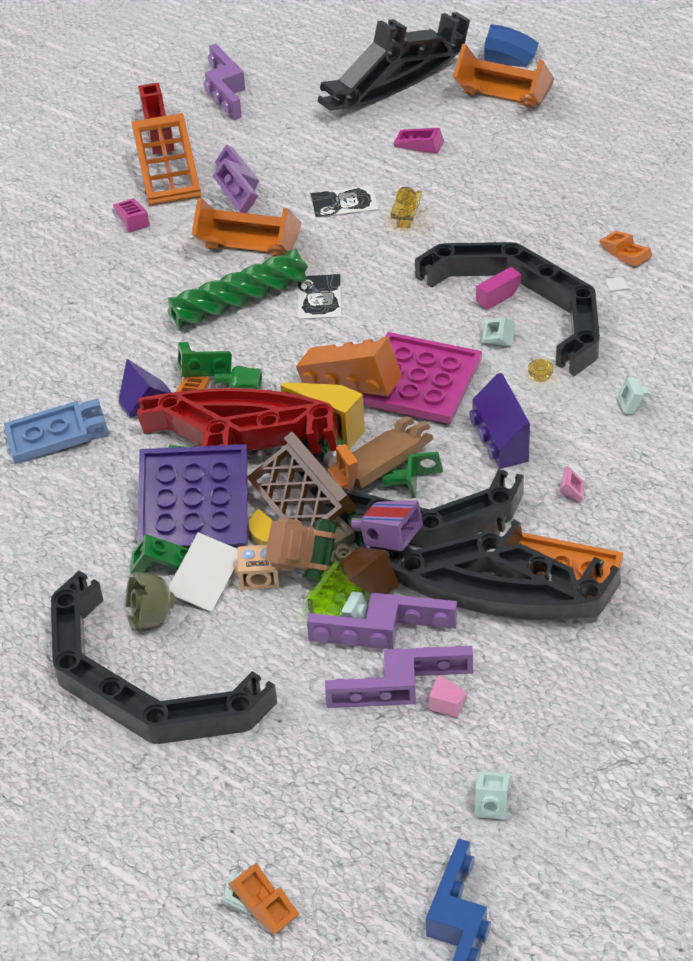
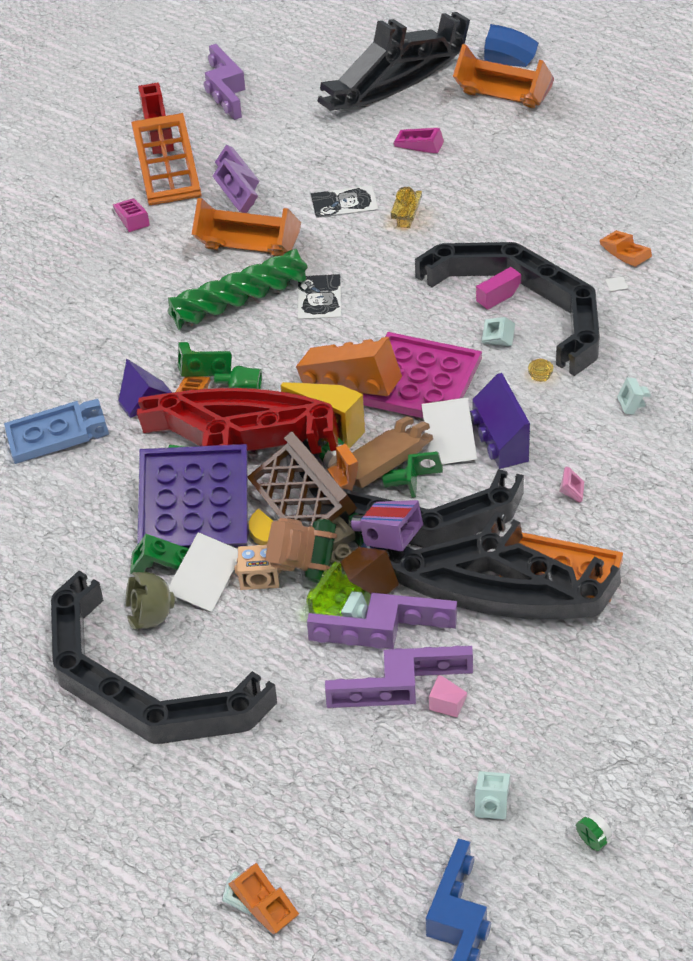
none -> white sticker [422,397,477,466]
none -> green piece [575,813,612,851]

